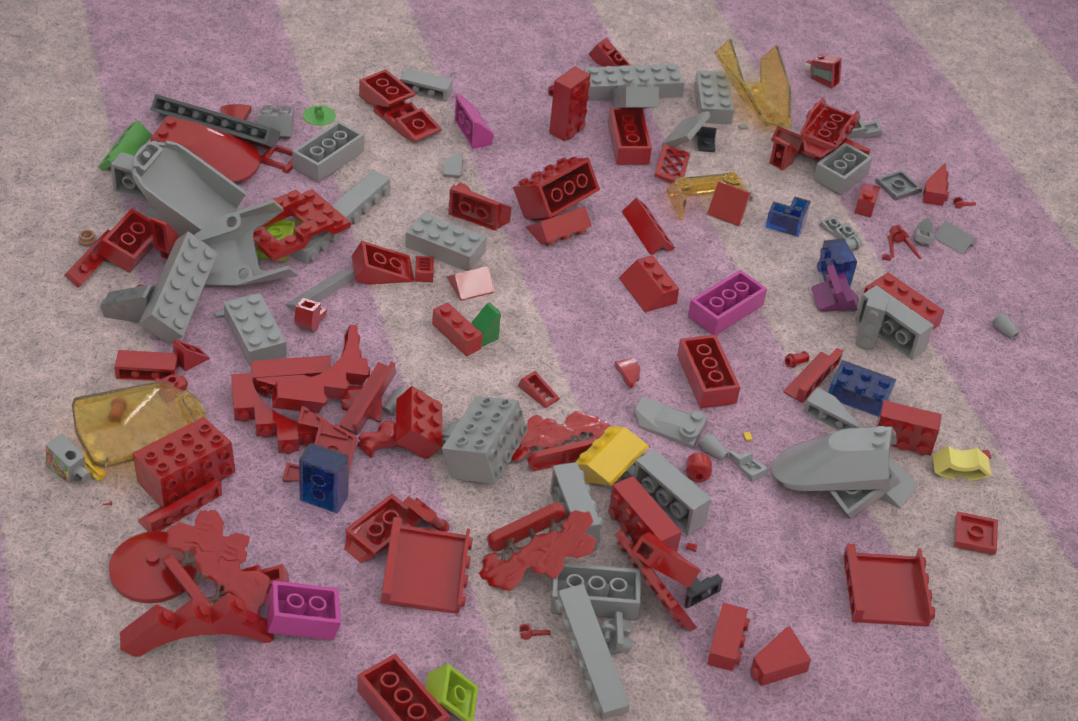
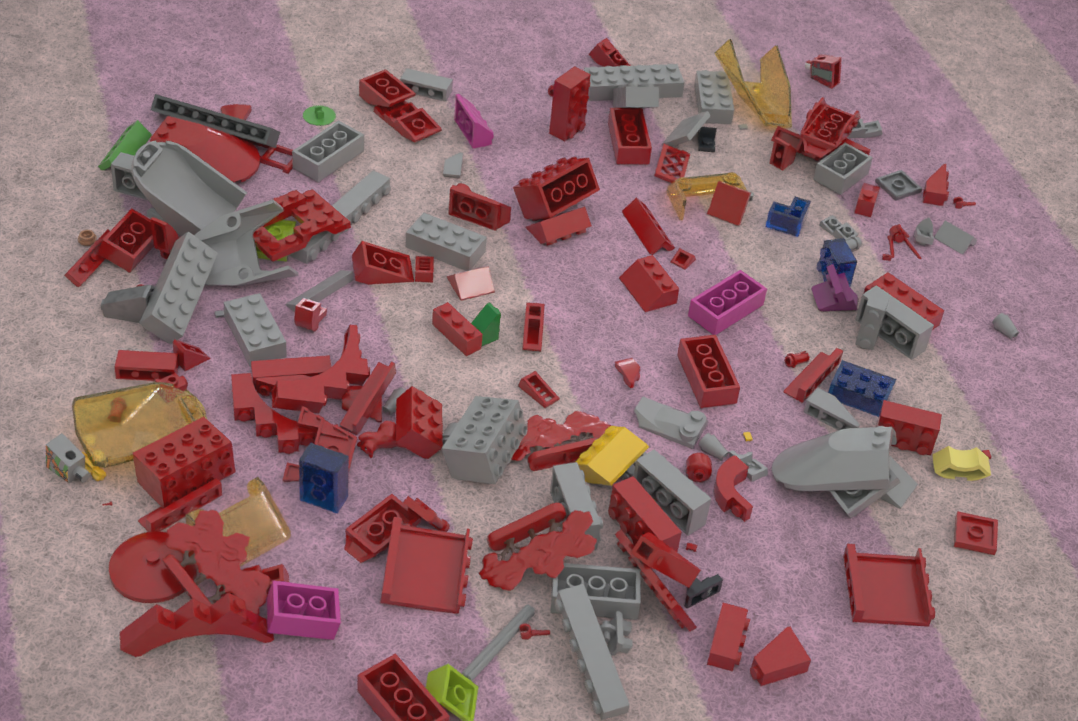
light grey slope [257,105,293,137] -> none
none -> clear yellow windscreen [185,477,291,567]
none -> light grey axle [462,605,535,681]
none -> red slope [522,302,545,352]
none -> red slope [670,248,696,270]
none -> red arch [714,455,753,522]

